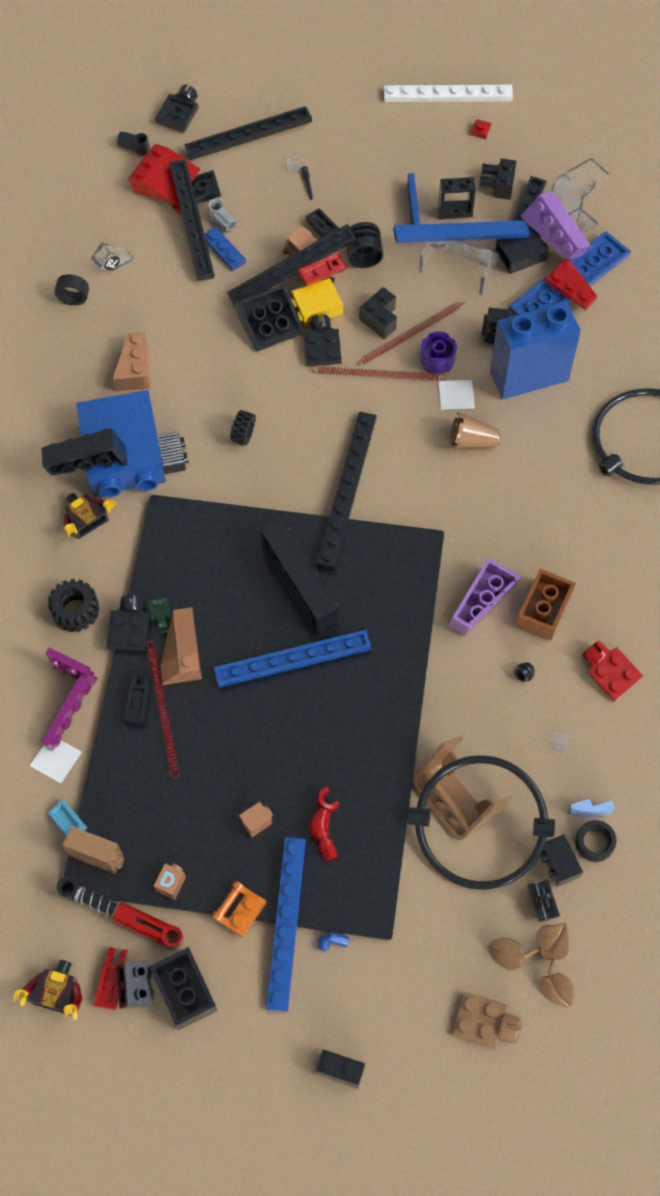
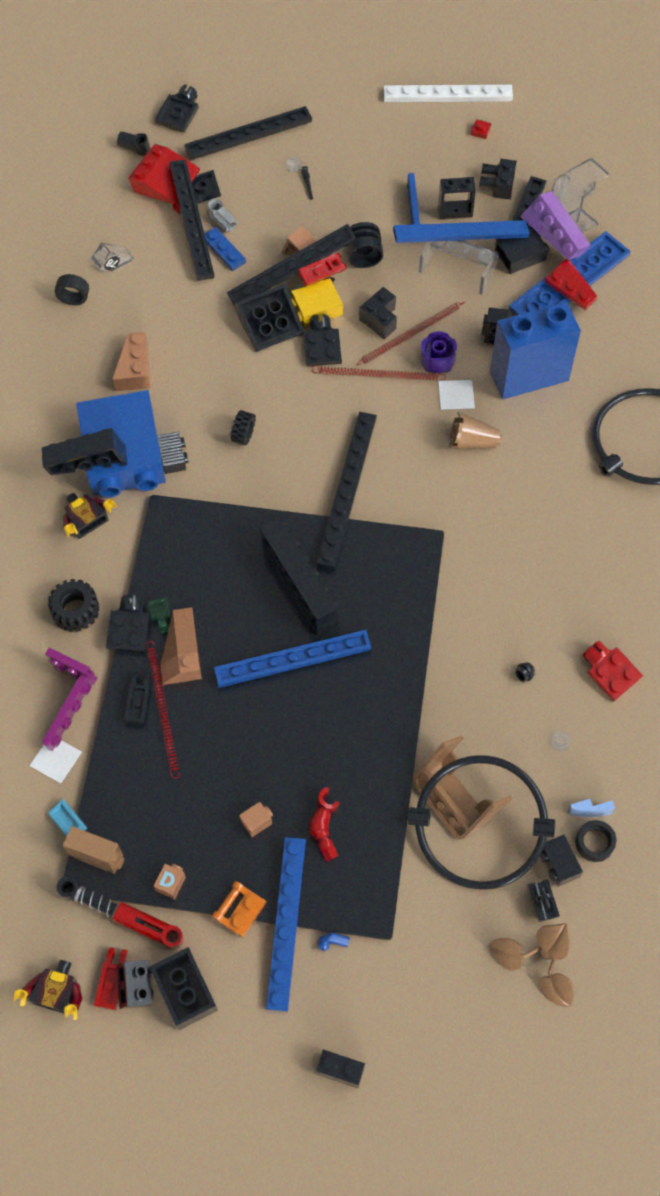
black hinge [305,208,339,237] -> none
medium lavender wedge [448,558,521,636] -> none
medium nougat plate [453,992,522,1048] -> none
dark orange brick [515,569,576,640] -> none

